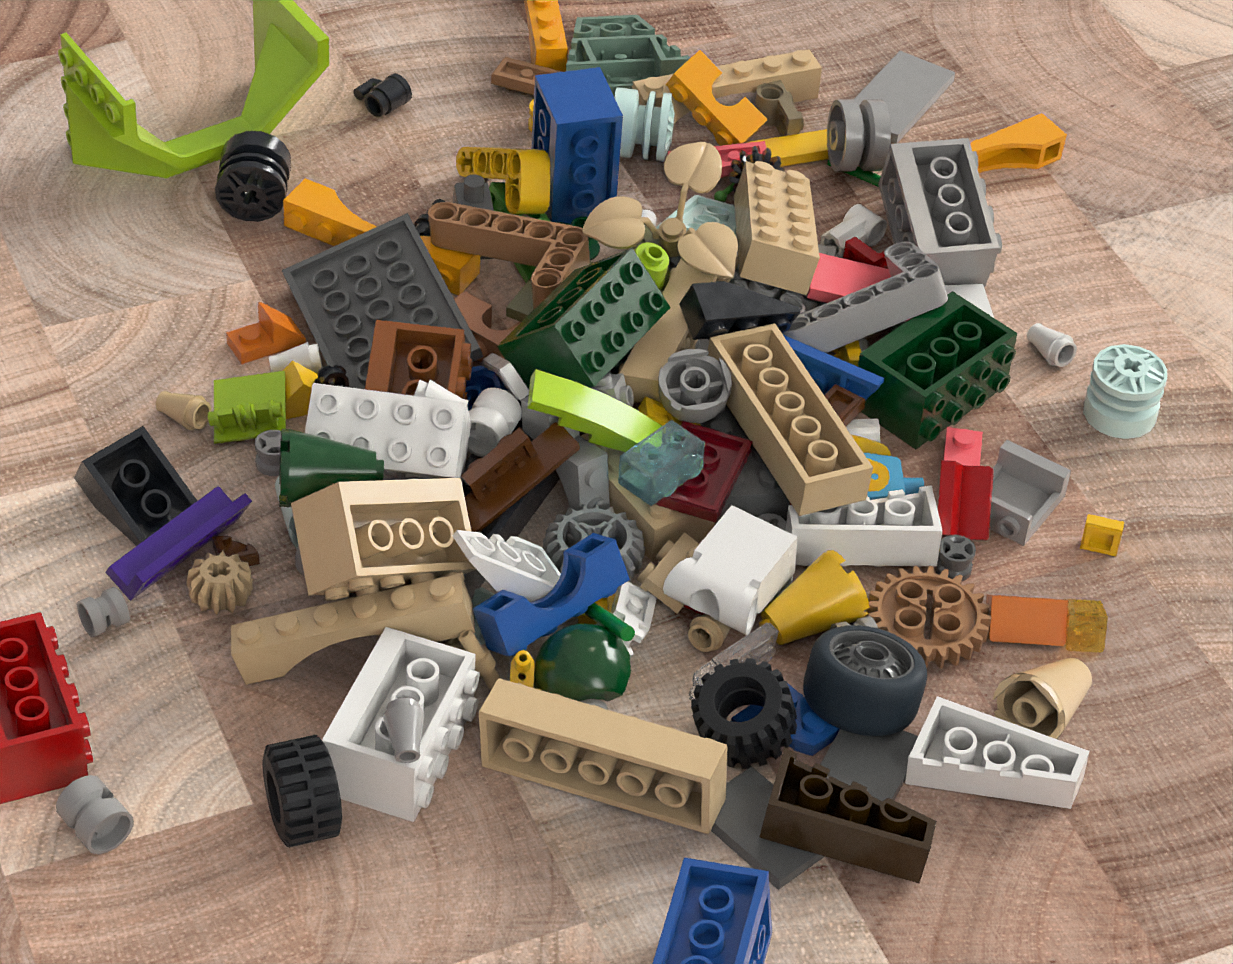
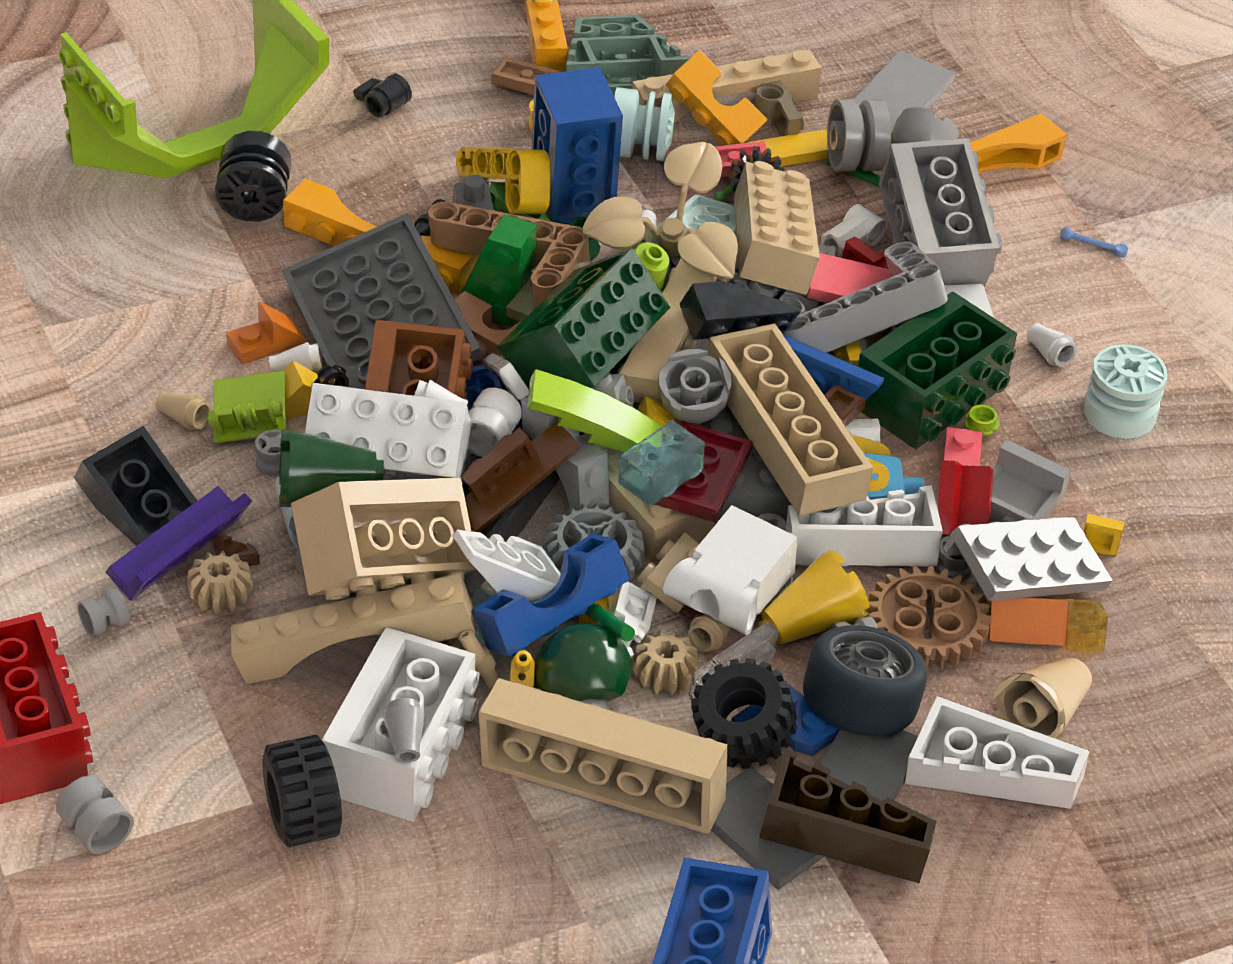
none -> green wedge [461,214,537,327]
none -> tan gear [633,630,699,696]
none -> light grey cylinder [892,107,959,144]
none -> bracket [943,517,1112,601]
none -> lime plate [964,405,1000,437]
none -> medium blue hinge [1060,227,1128,257]

